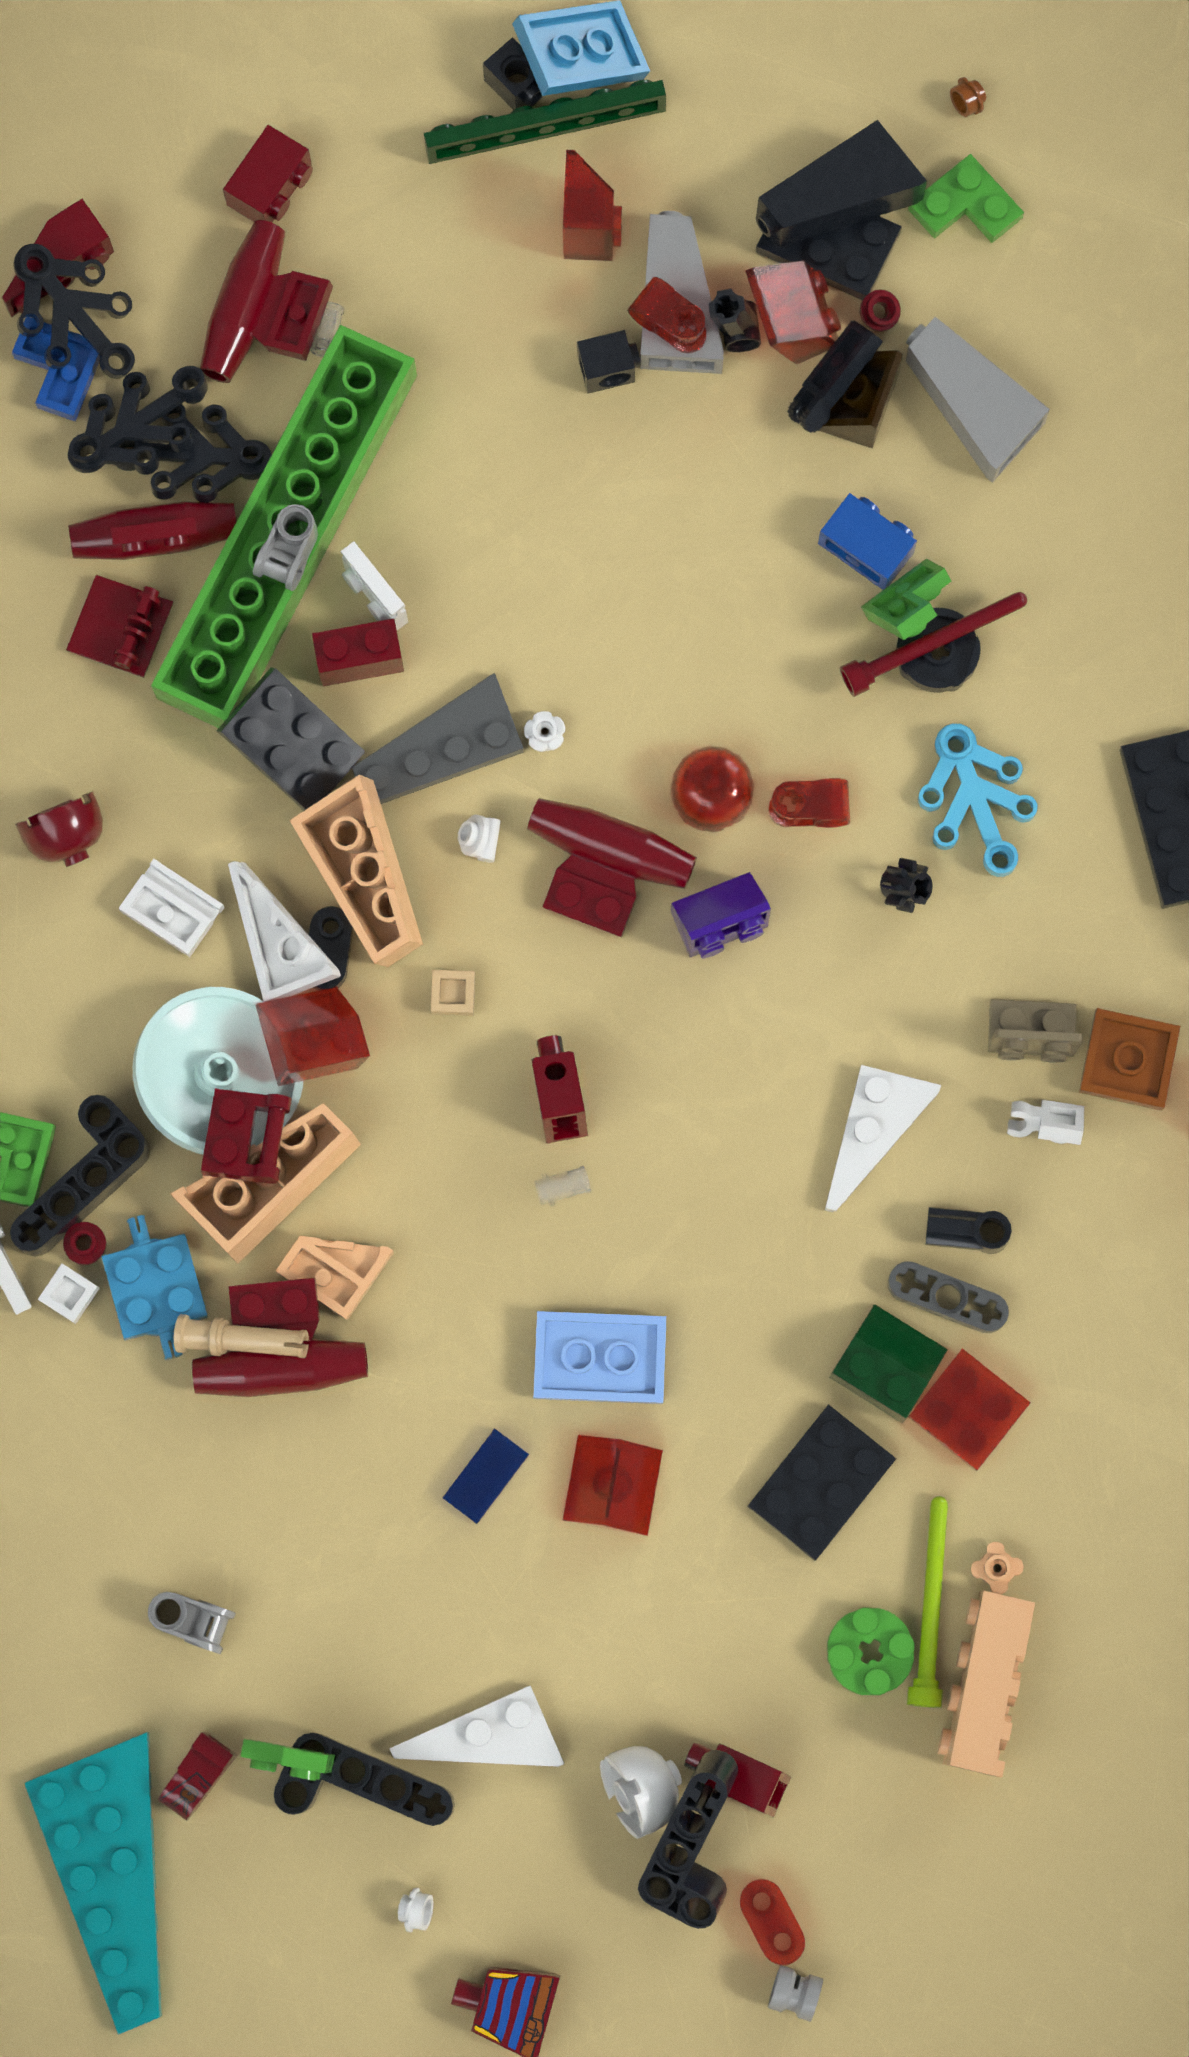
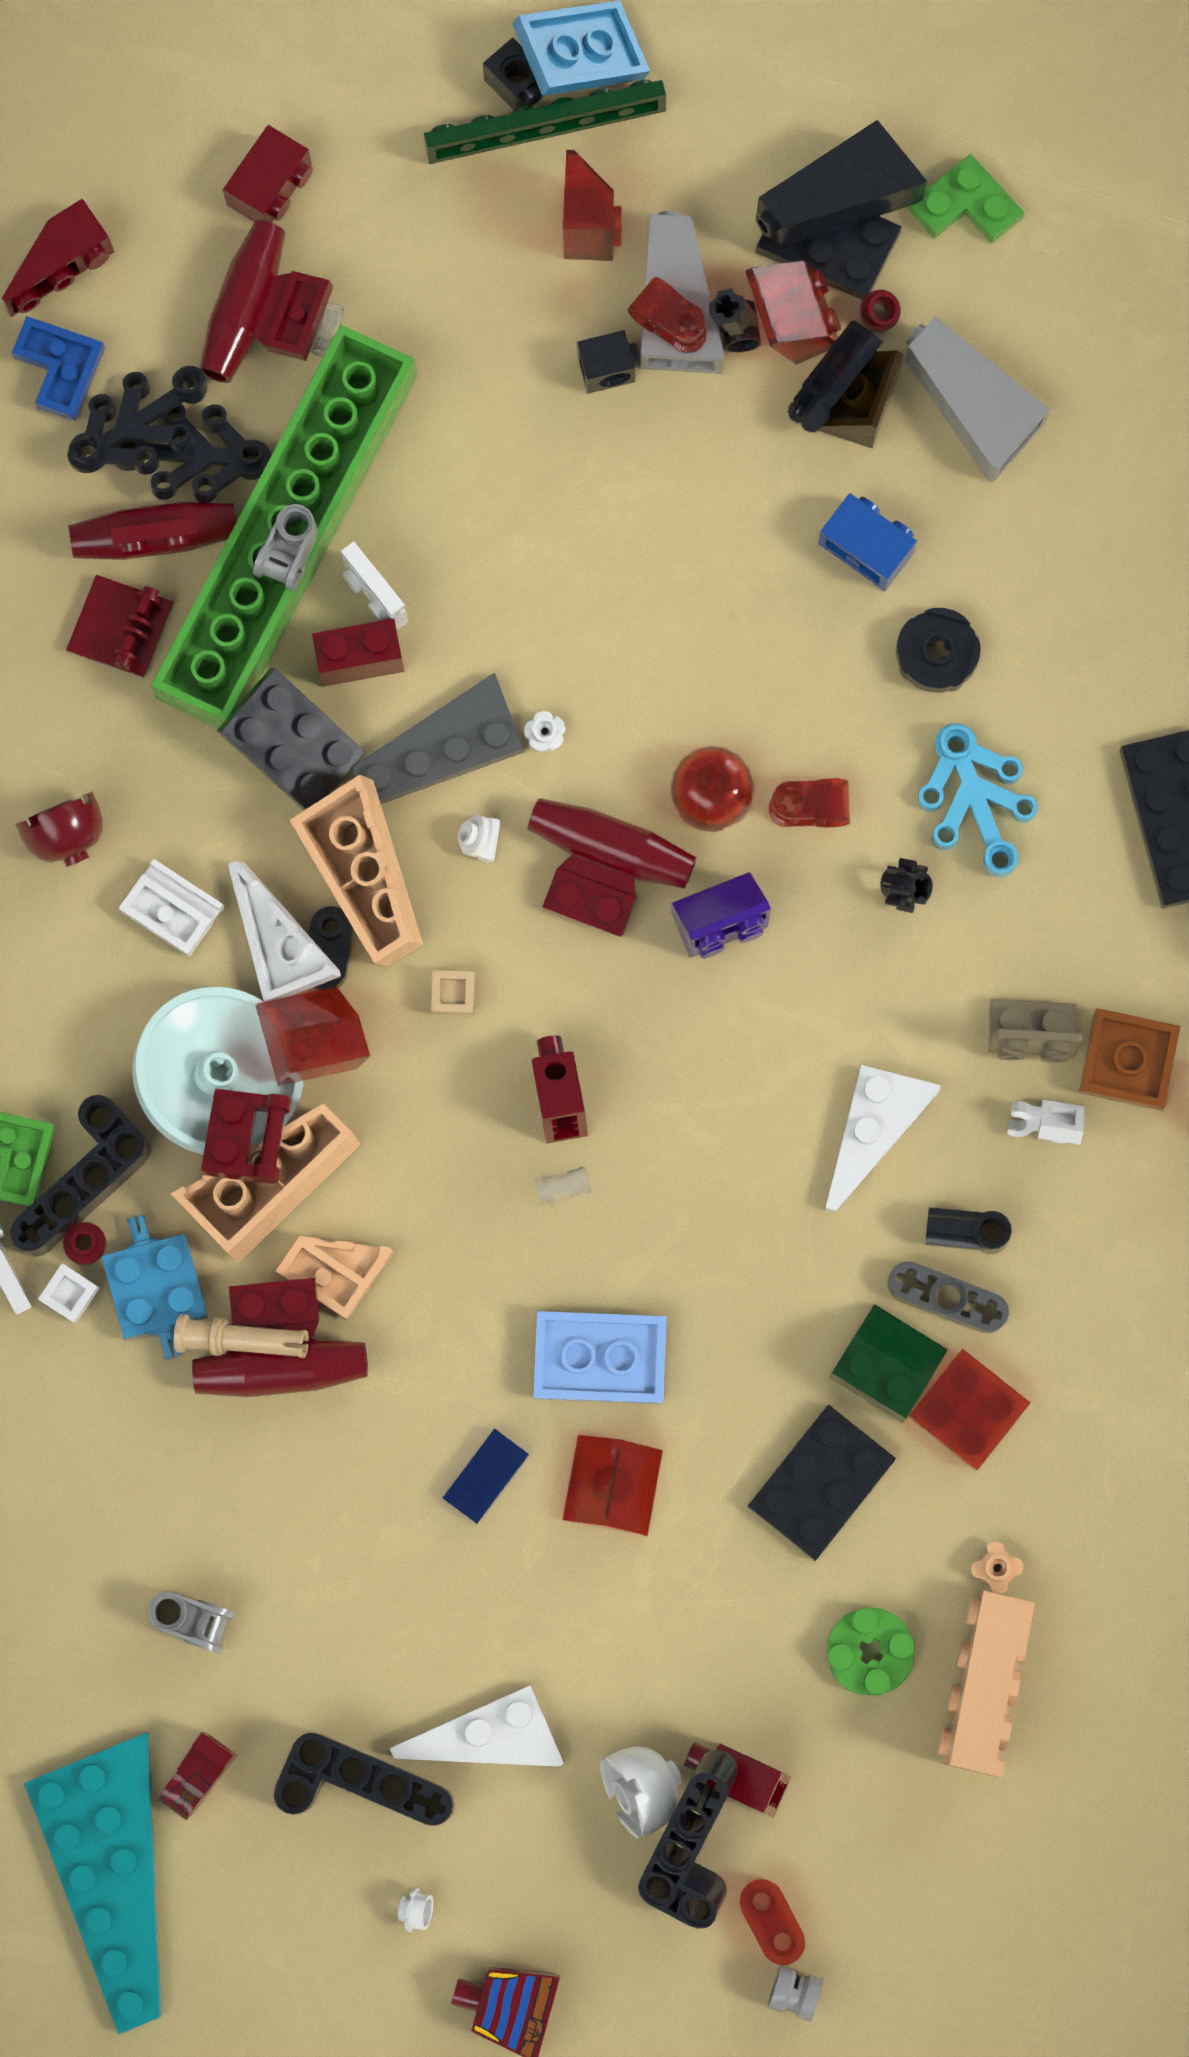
black plant [13,244,135,379] -> none
bright green plate [240,1739,335,1781] -> none
dark red piece [839,592,1027,697] -> none
bright green plate [861,559,952,640] -> none
lime piece [907,1496,948,1708] -> none
dark orange plate [950,77,986,117] -> none

